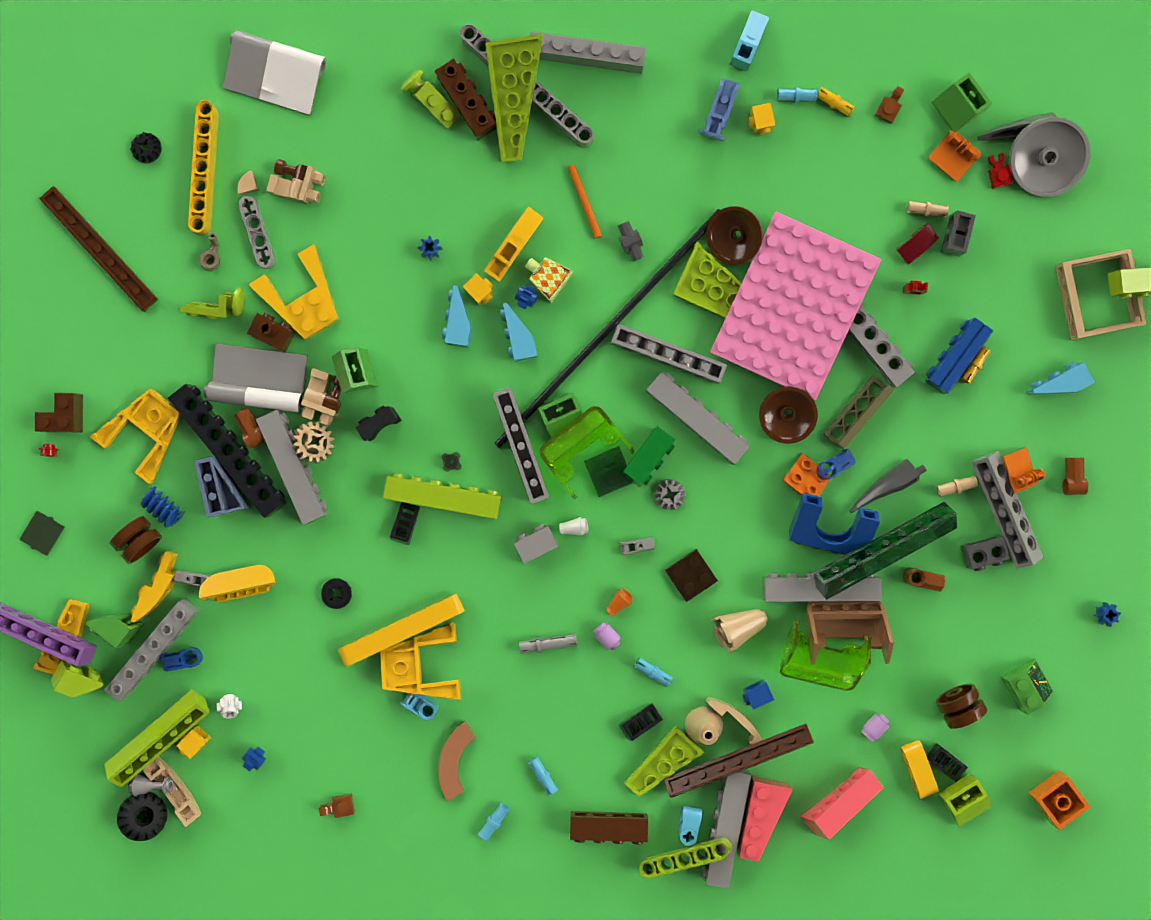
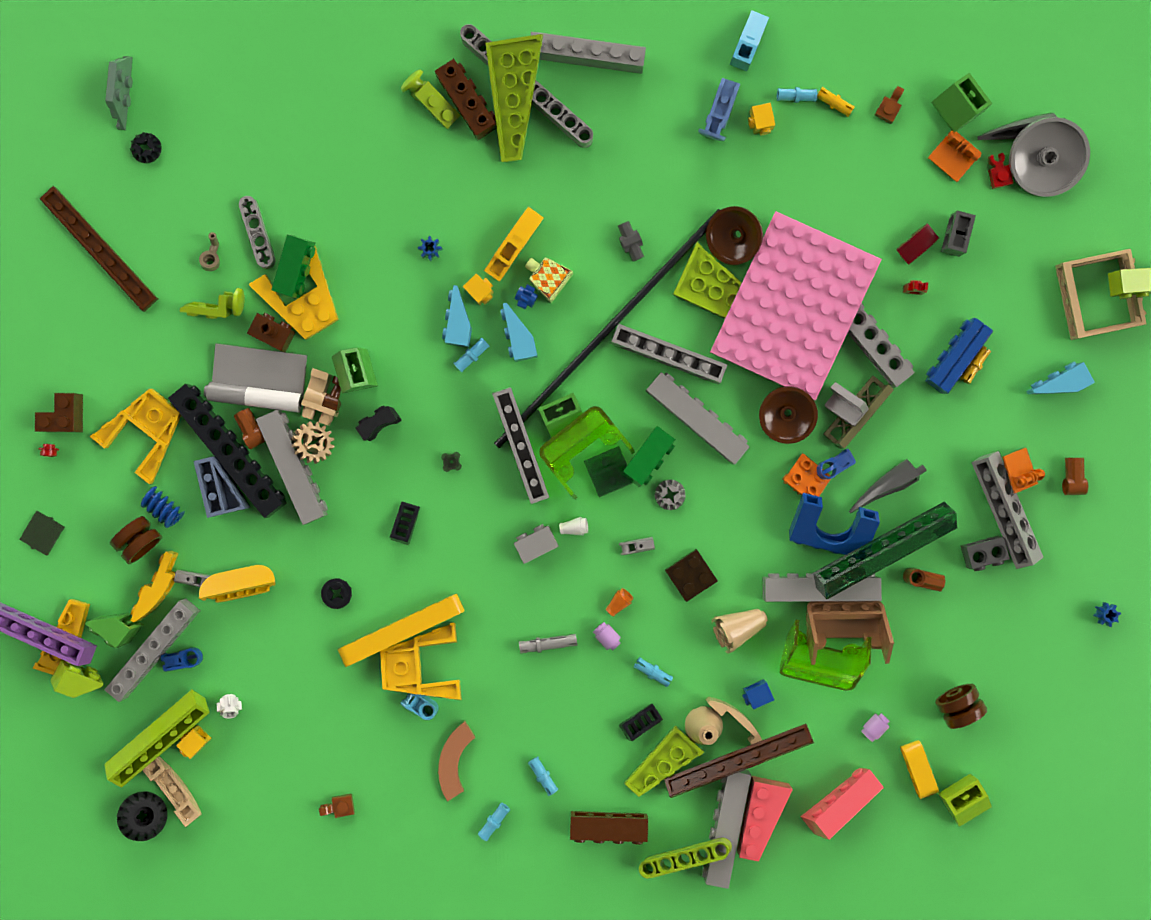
light grey piece [128,774,174,797] -> none
yellow beam [188,100,219,236] -> none
door [223,30,327,115] -> none
tan tile [238,170,258,195] -> none
blue gear [242,747,266,771] -> none
tan hips [266,159,326,205] -> none
lime brick [383,473,502,519] -> none
orange piece [568,165,602,239] -> none
medium azure piece [678,805,702,846] -> none
tan pin [907,200,948,218] -> none
black slope [927,743,968,782] -> none
tan pin [936,475,978,497] -> none
bright green slope [1001,659,1054,715] -> none
orange brick [1028,770,1090,830] -> none
none -> sand green wing [105,56,133,130]
none -> green brick [271,234,315,298]
none -> medium azure pin [454,337,490,372]
none -> light grey panel [825,382,869,426]

